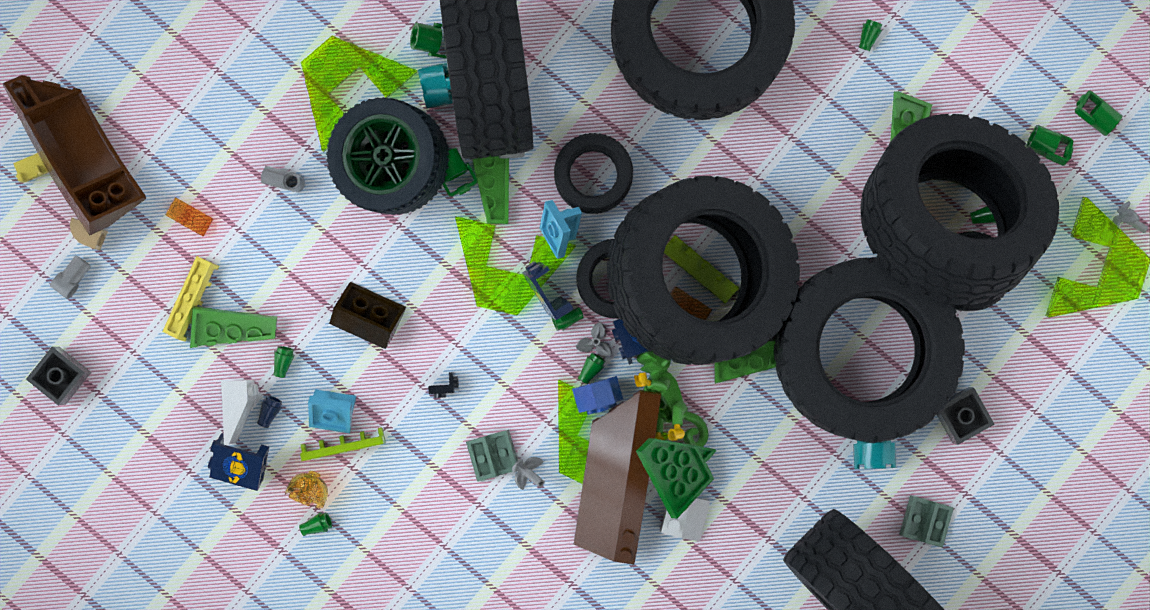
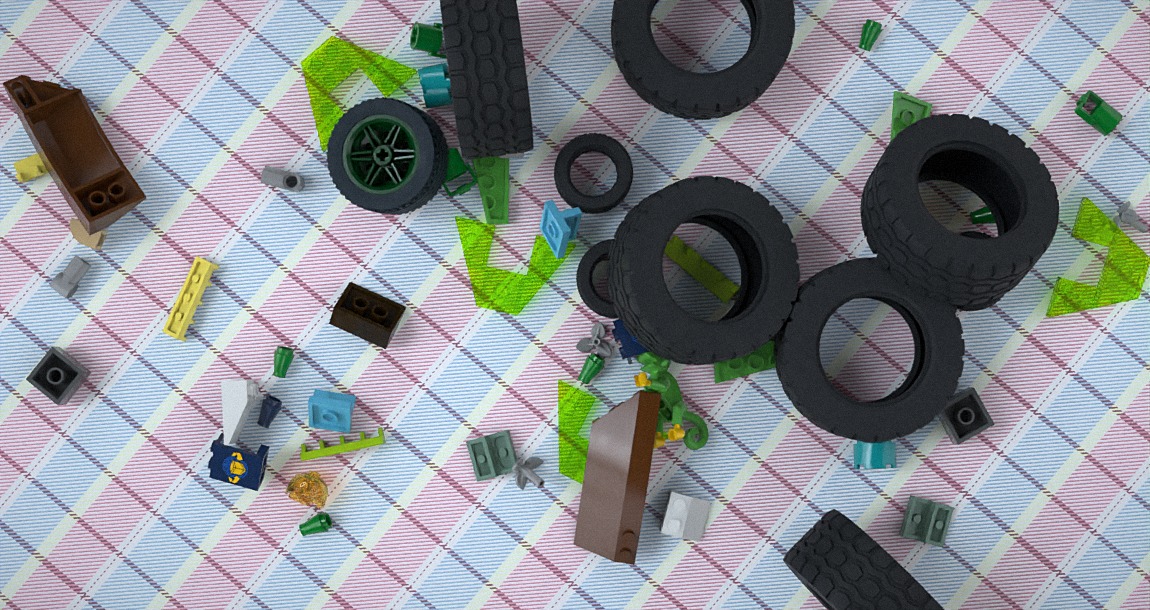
clear orange slope [165,197,213,237] -> none
bright green wing [190,306,278,348] -> none
black bracket [428,372,459,398] -> none
dark blue panel [522,261,573,320] -> none
green cone [551,307,584,331] -> none
blue brick [572,376,624,415] -> none
green wing [636,438,716,519] -> none
clear orange slope [670,286,712,320] -> none
green piece [1026,125,1074,166] -> none

